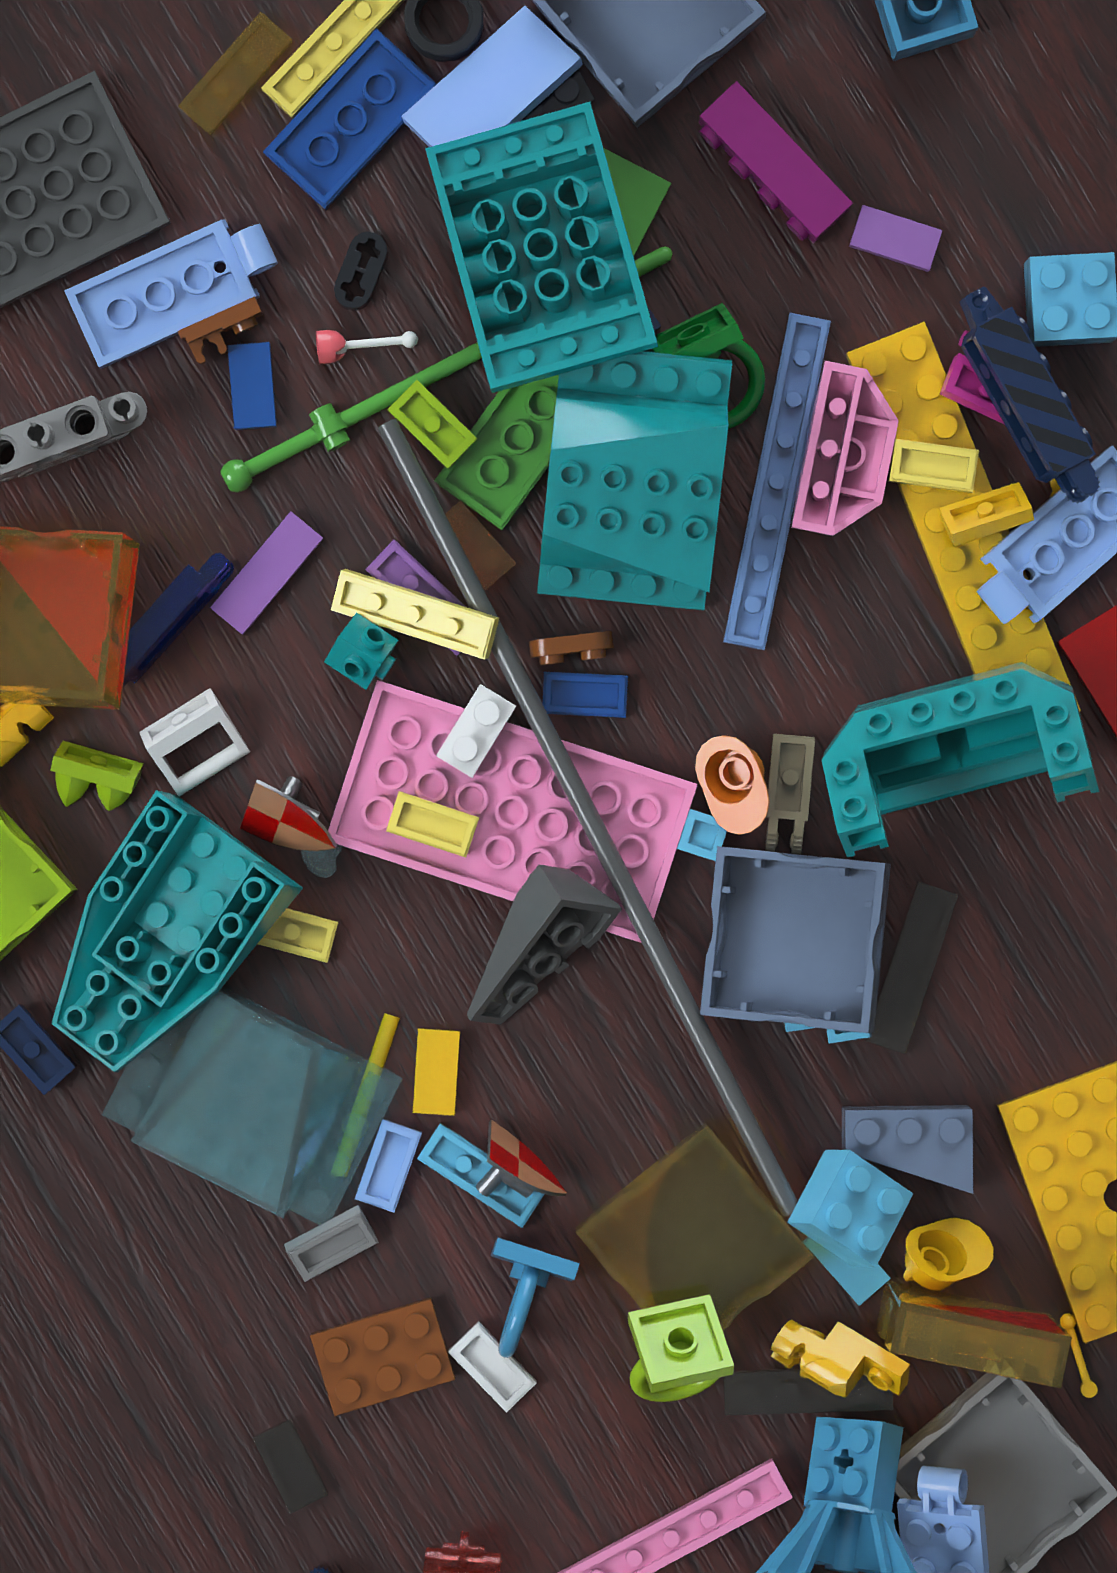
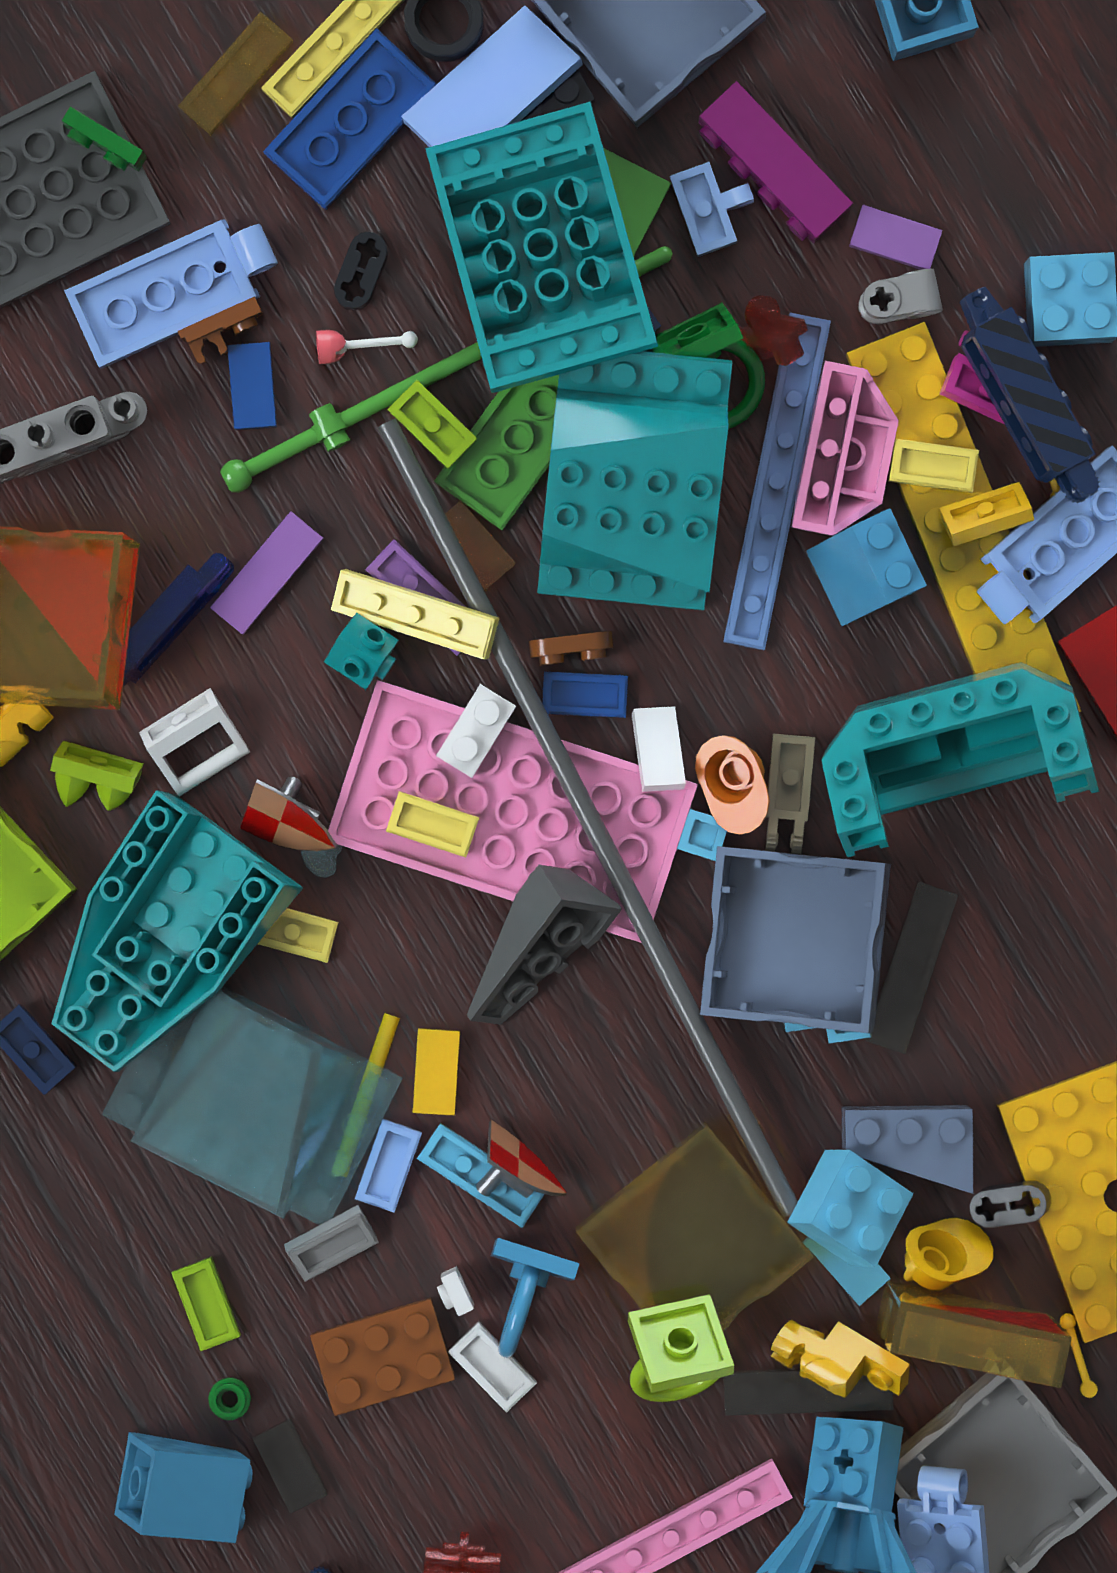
none -> green plate [62,106,147,172]
none -> dark azure slope [114,1432,253,1543]
none -> lime tile [171,1256,241,1351]
none -> green plate [208,1377,251,1420]
none -> white plate [437,1266,474,1316]
none -> white tile [632,706,686,792]
none -> light blue plate [670,162,754,257]
none -> clear red hips [739,295,808,366]
none -> dark azure slope [806,508,927,627]
none -> light grey piece [858,268,943,324]
none -> beam [970,1181,1051,1228]

